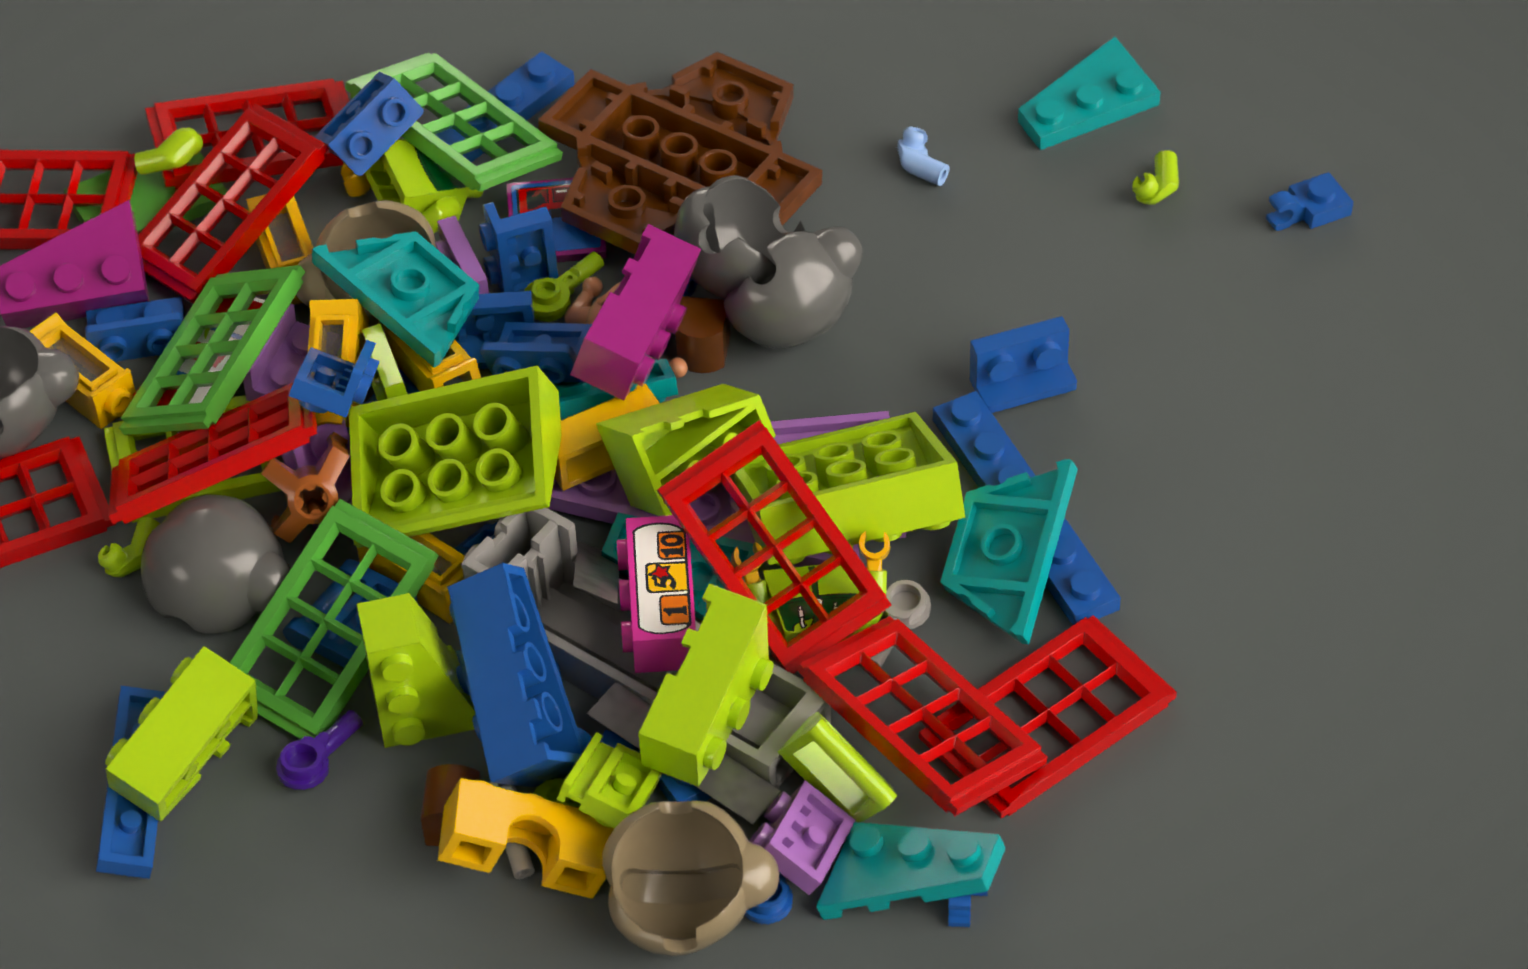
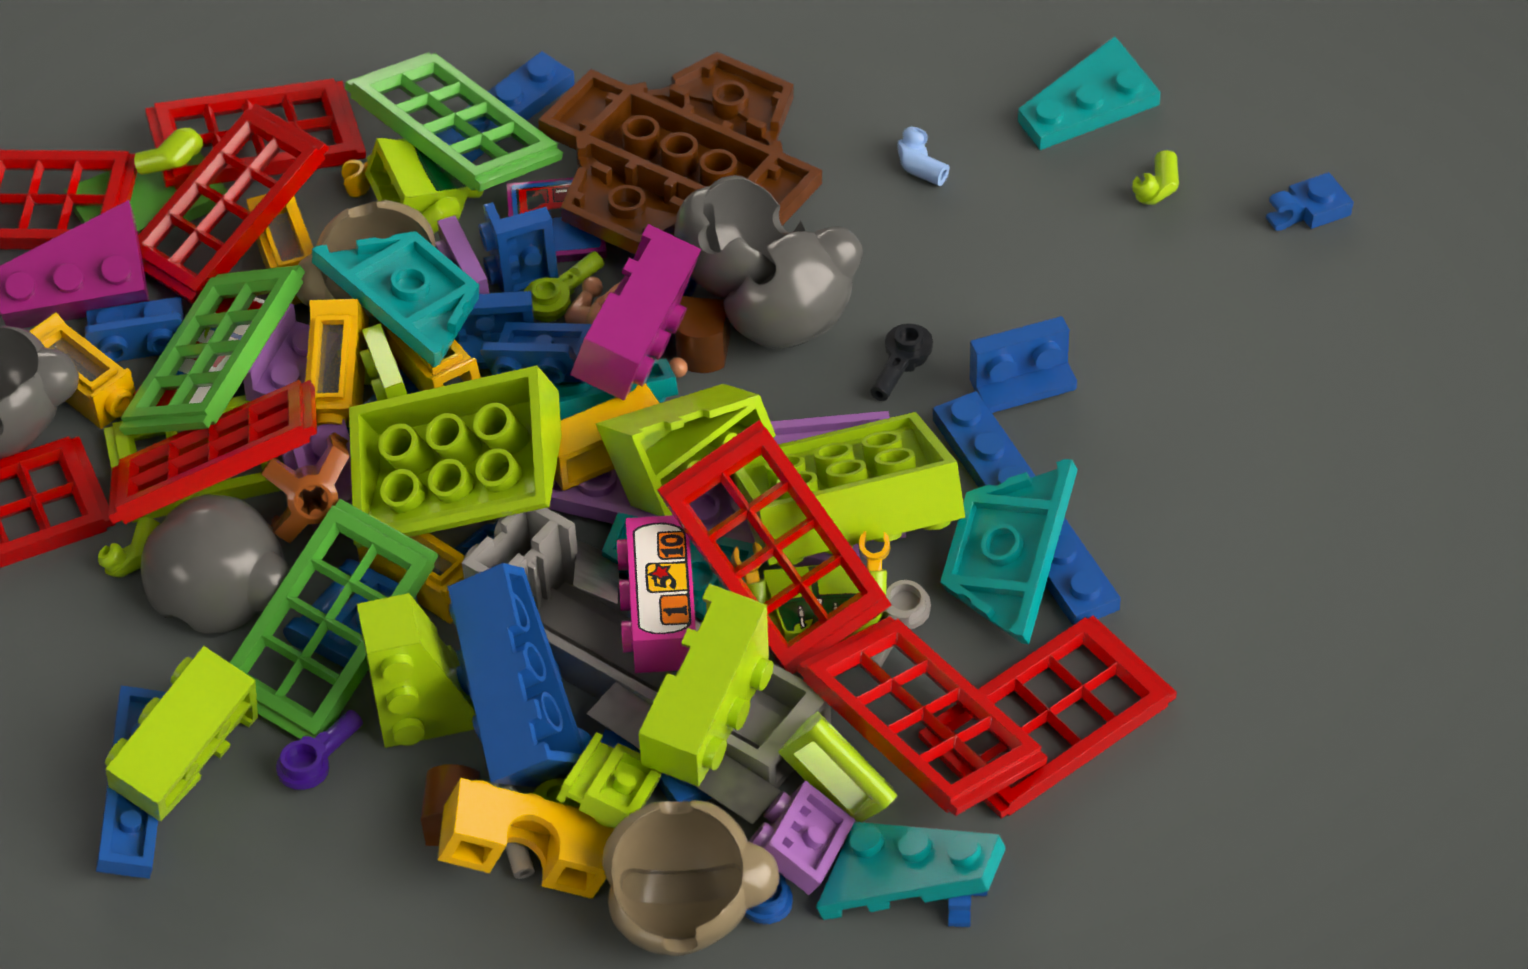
blue bracket [289,340,380,418] -> none
blue bracket [315,72,424,176] -> none
none -> black plate [870,323,933,401]

